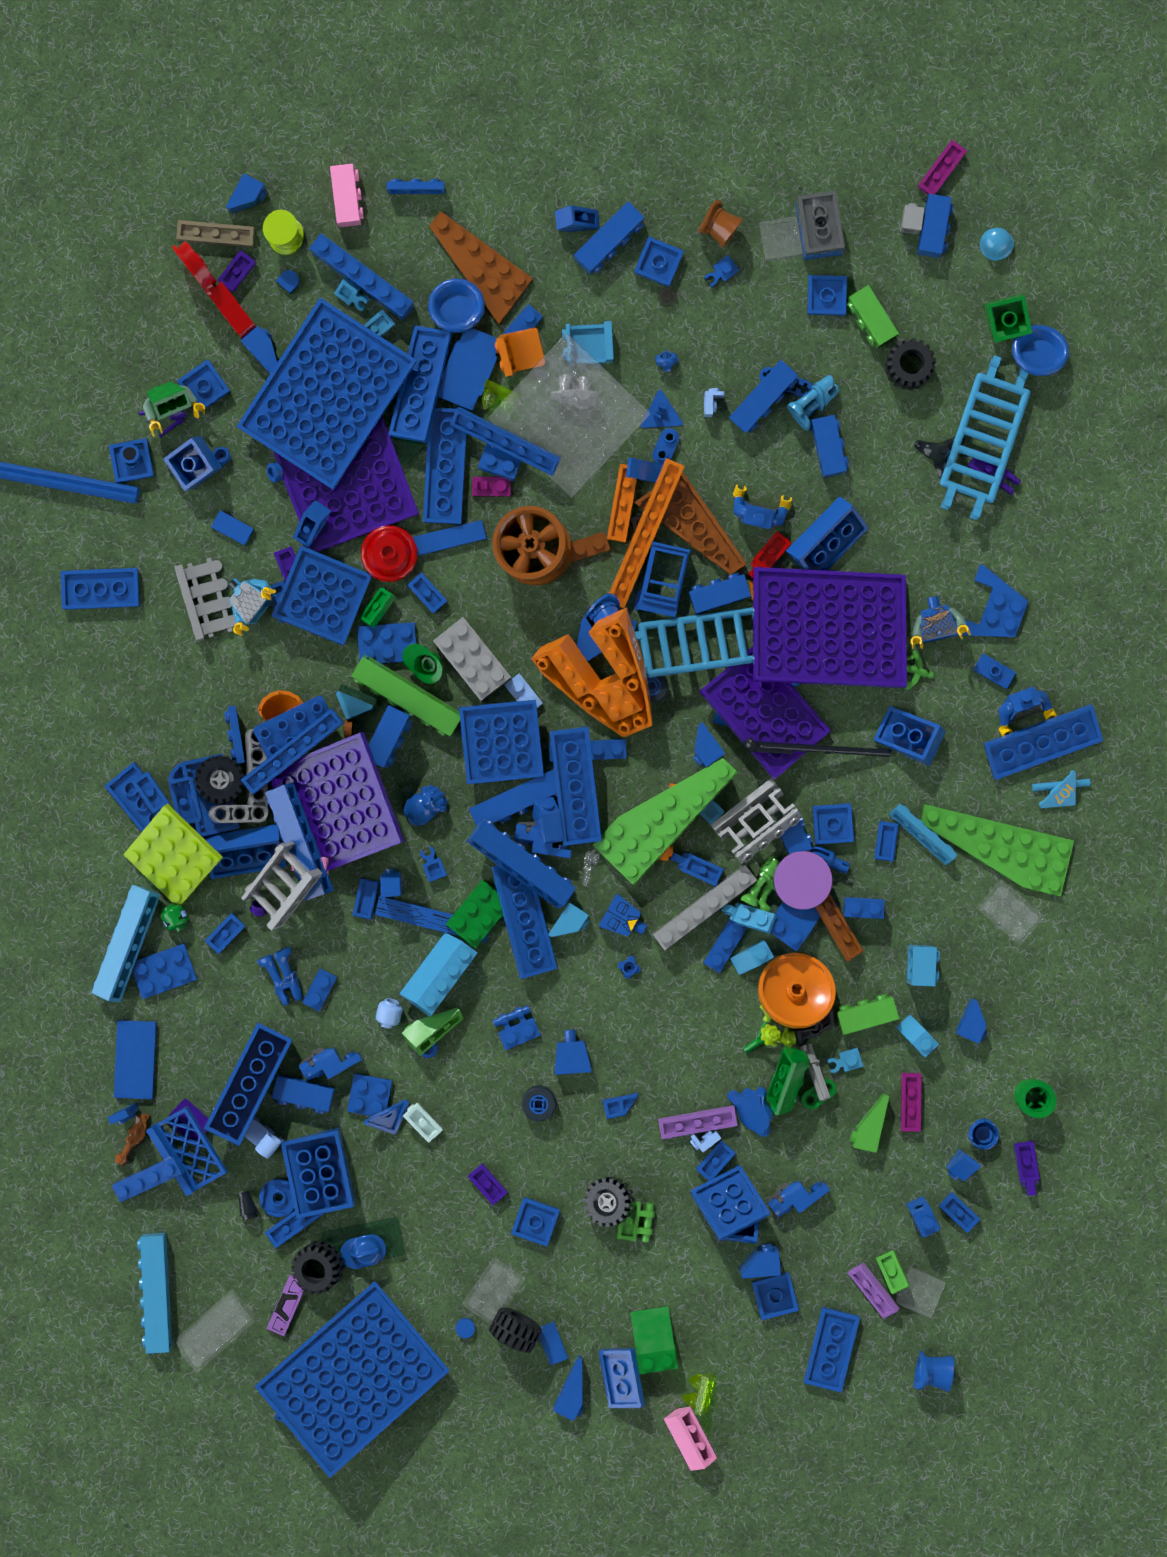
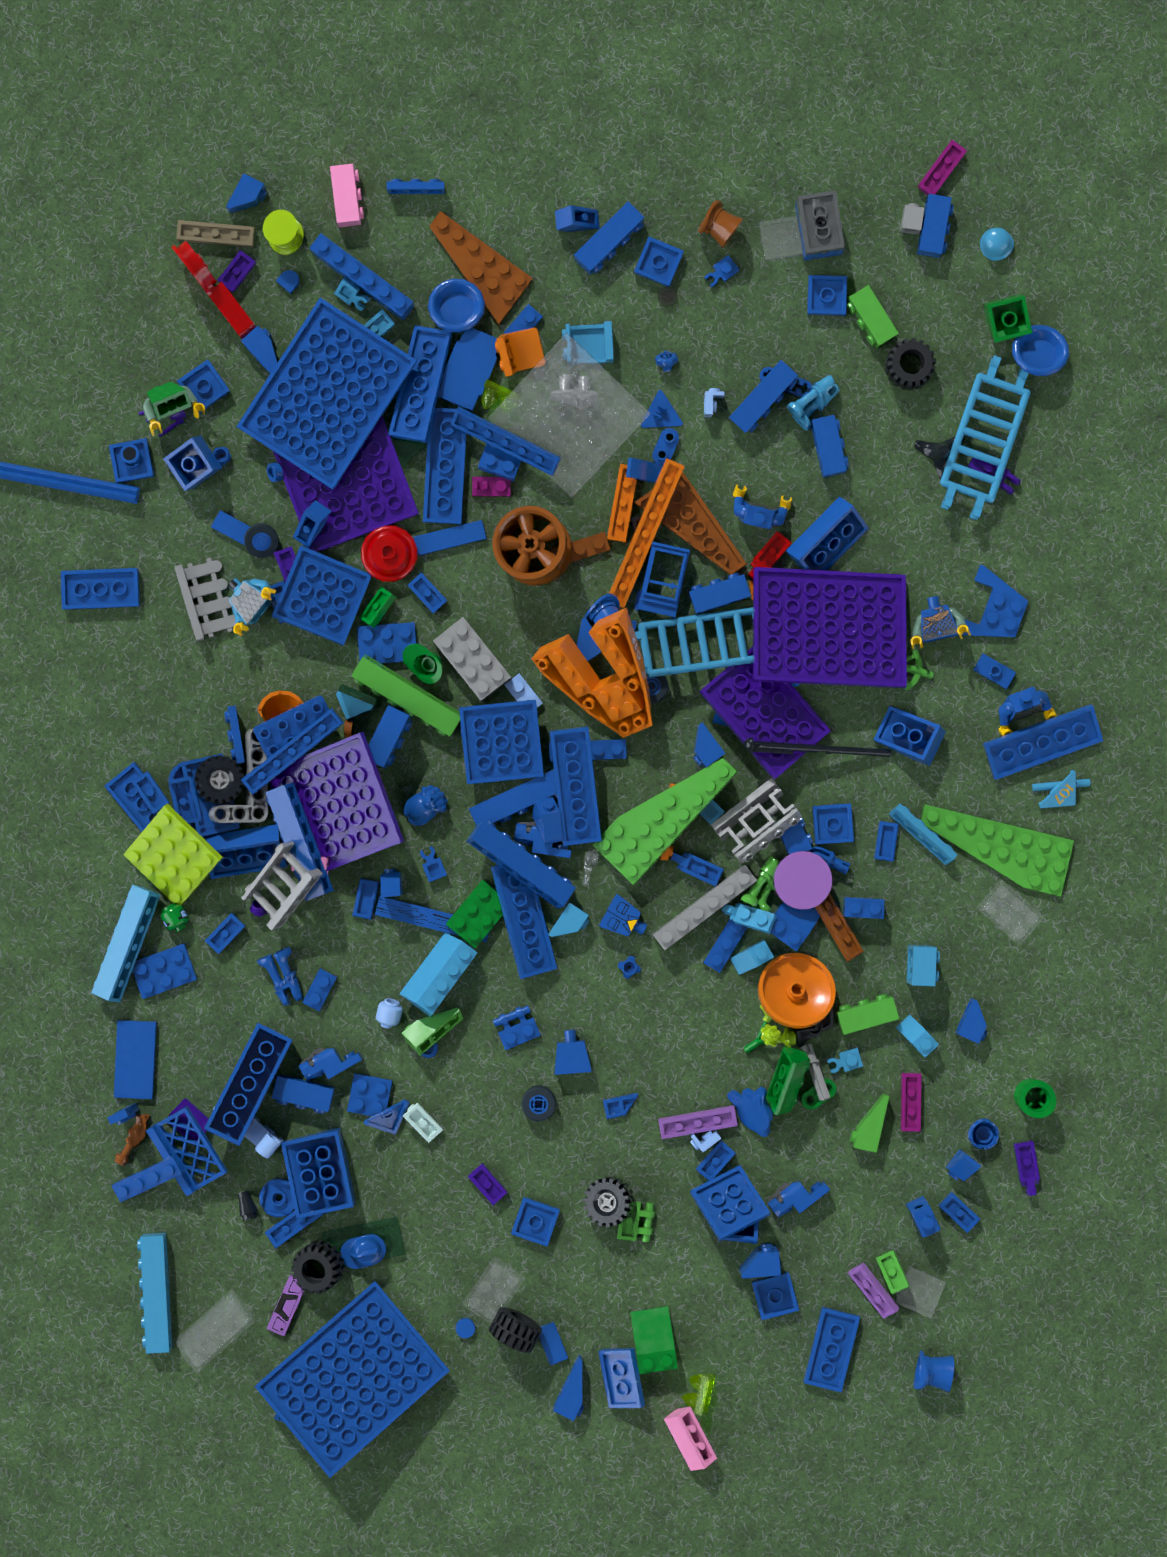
none -> black wheel [244,523,279,558]

